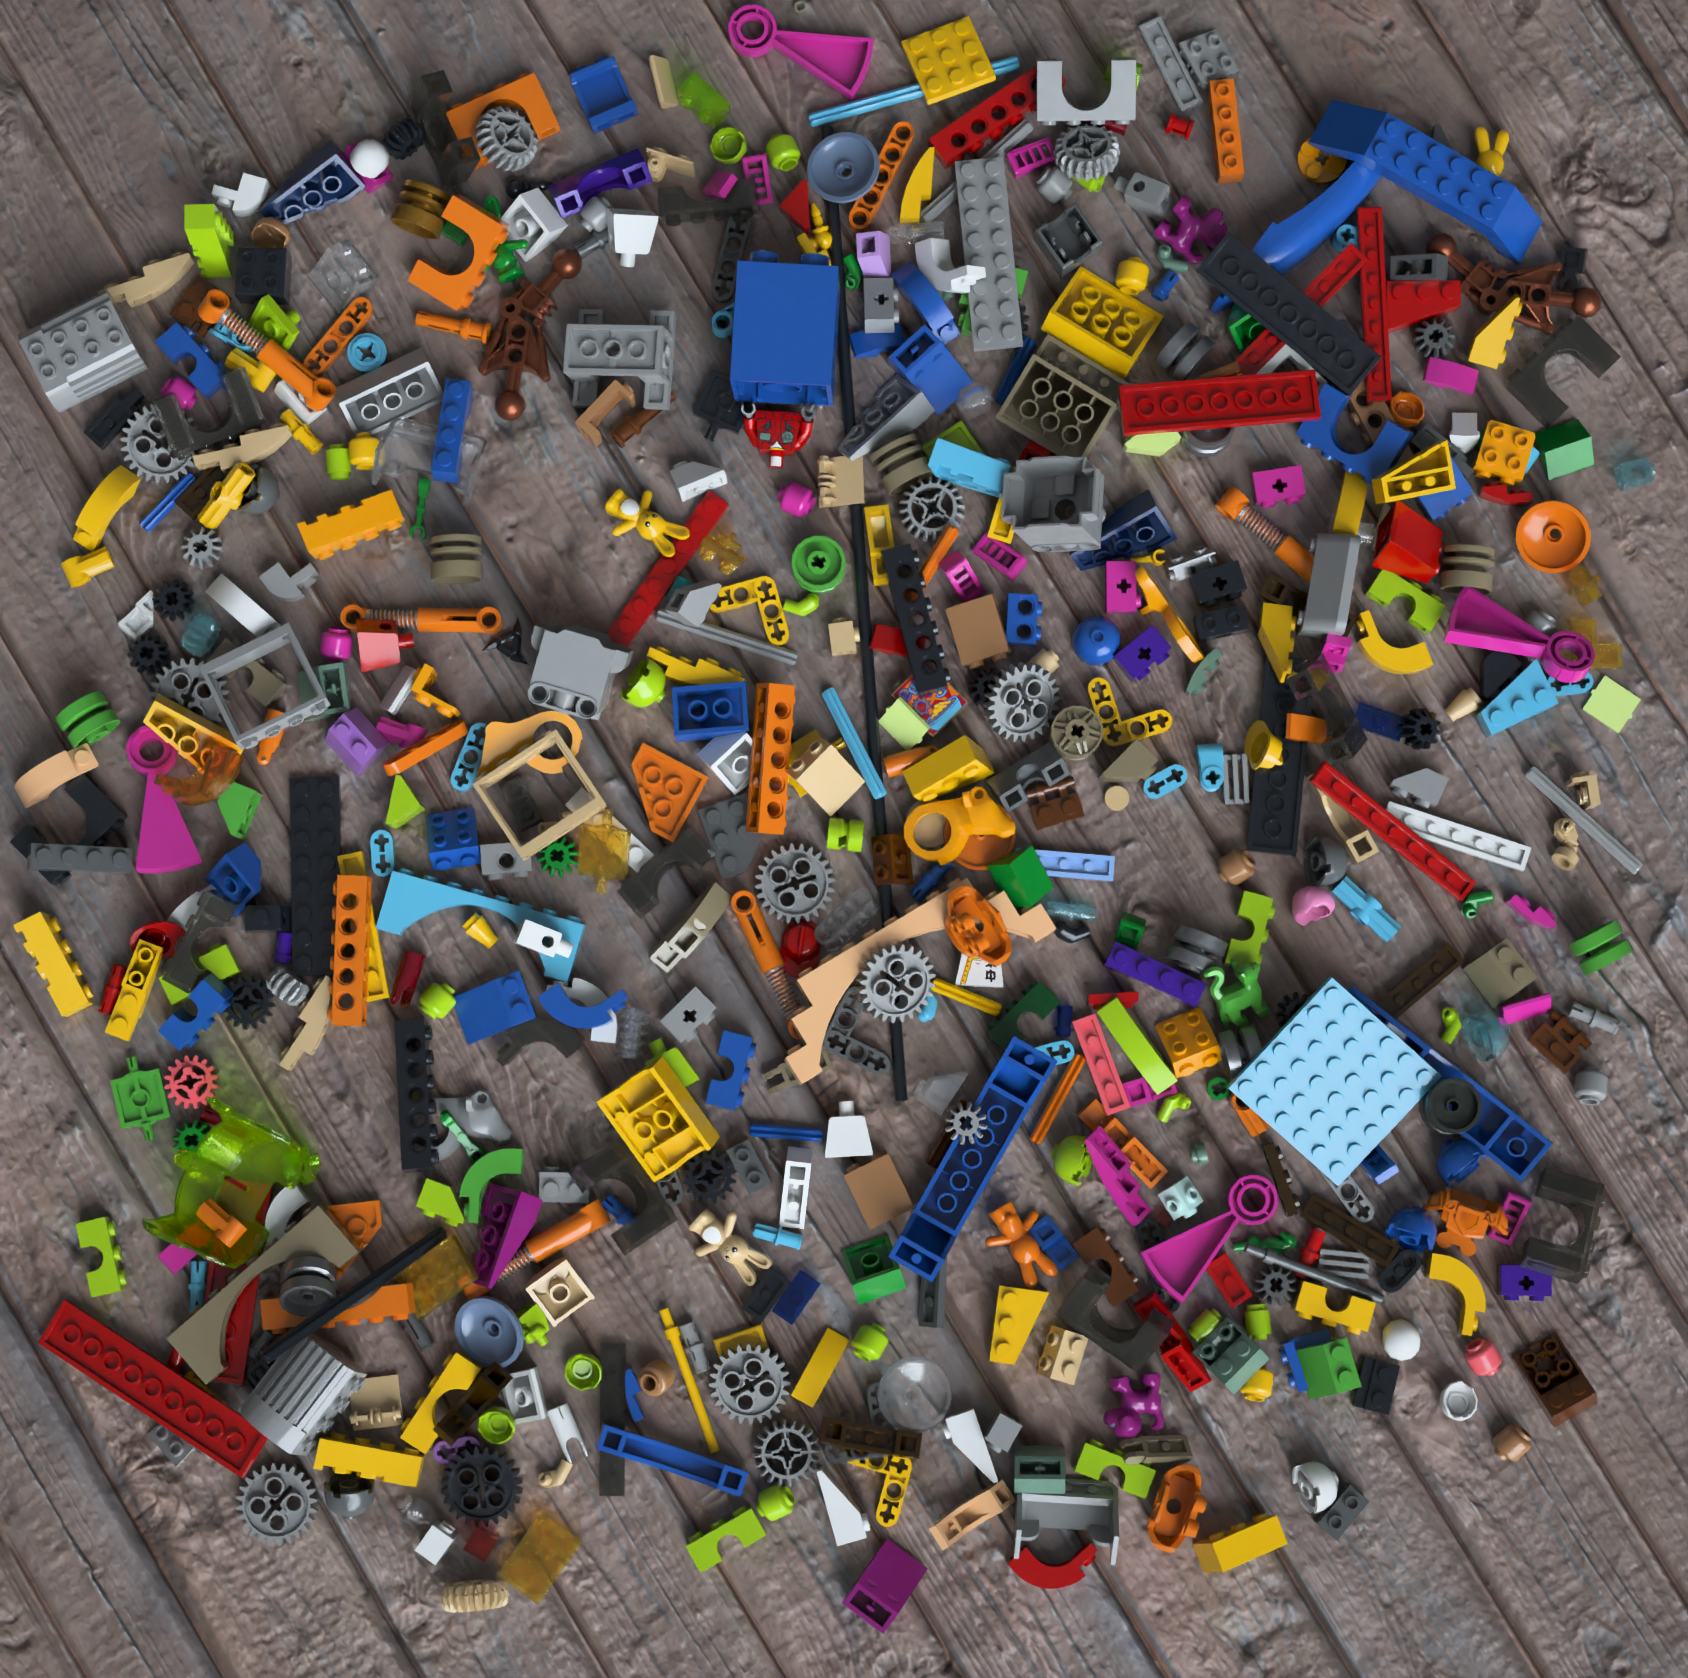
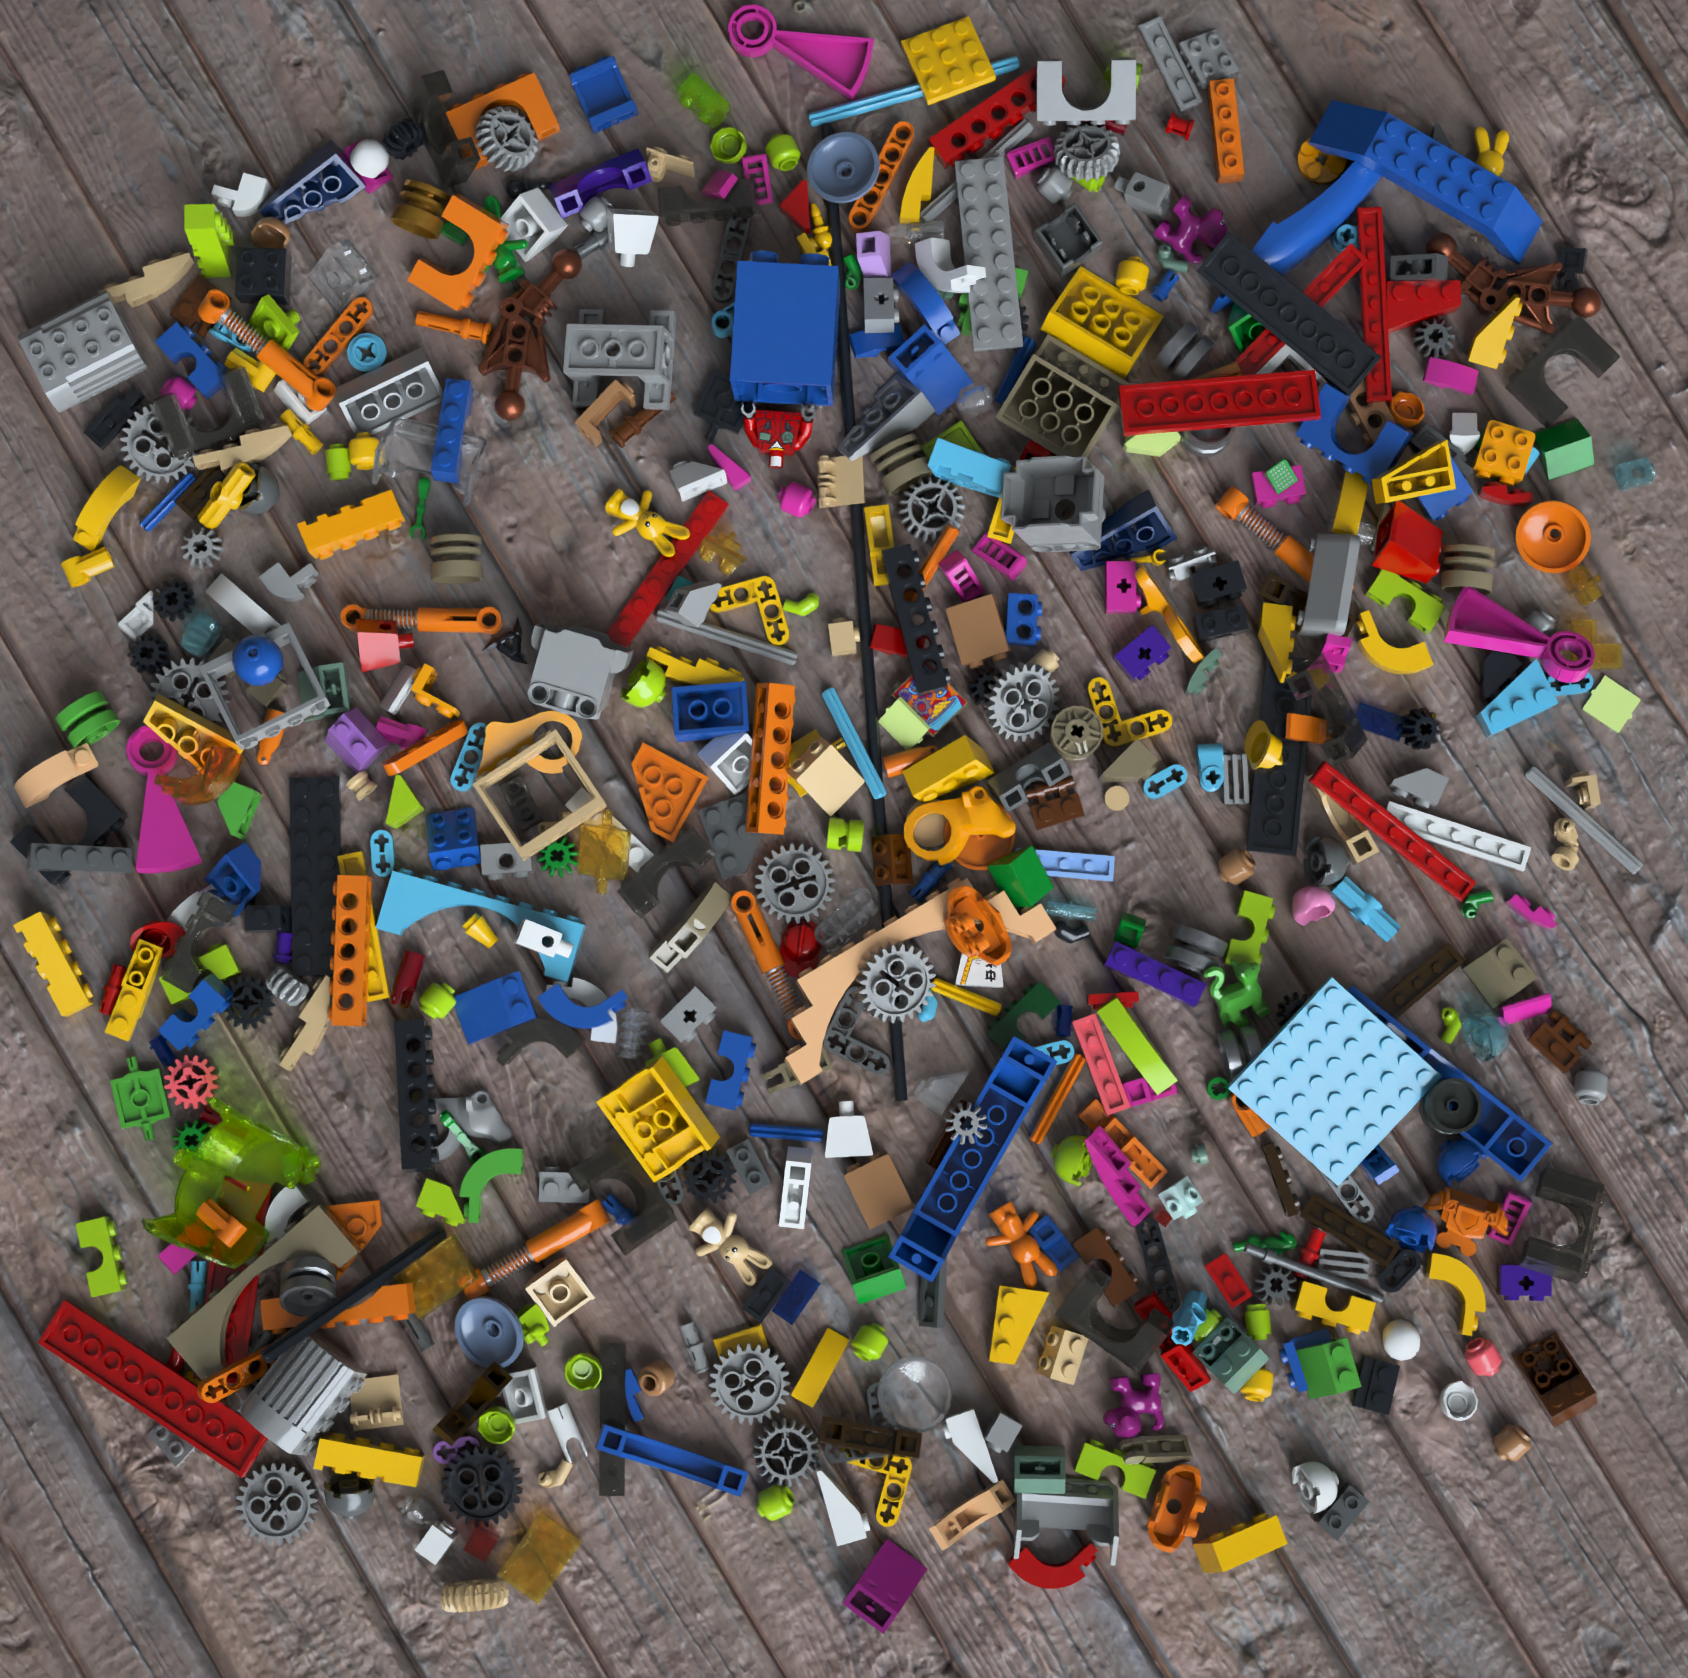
dark pink head [319,626,353,663] -> none
yellow arch [400,1351,484,1454] -> none
magenta wedge [472,1183,542,1289] -> none
tan slope [649,55,678,109] -> none
yellow bar [659,1308,720,1453] -> none
lime arch [685,1505,767,1573] -> none
medium azure axle [753,1223,803,1250] -> none
bright green wheel [791,535,846,594] -> none
blue cylinder [1072,616,1121,666] -> none
dark pink piece [1138,1175,1278,1303] -> none
light orange bracket [1156,1008,1222,1078] -> none
lime arm [1156,1093,1191,1123] -> none
tan cone [1444,687,1483,722] -> none
bright green wheel [1568,919,1634,976] -> none
light grey pin [1568,1001,1621,1035] -> none
none -> clear blue pin [149,1034,177,1068]
none -> orange beam [197,1345,276,1403]
none -> blue cylinder [232,635,283,686]
none -> tan wheel [346,770,378,801]
none -> dark pink slope [707,444,751,491]
none -> medium azure piece [1171,1290,1207,1346]
none -> slope [1263,458,1298,495]

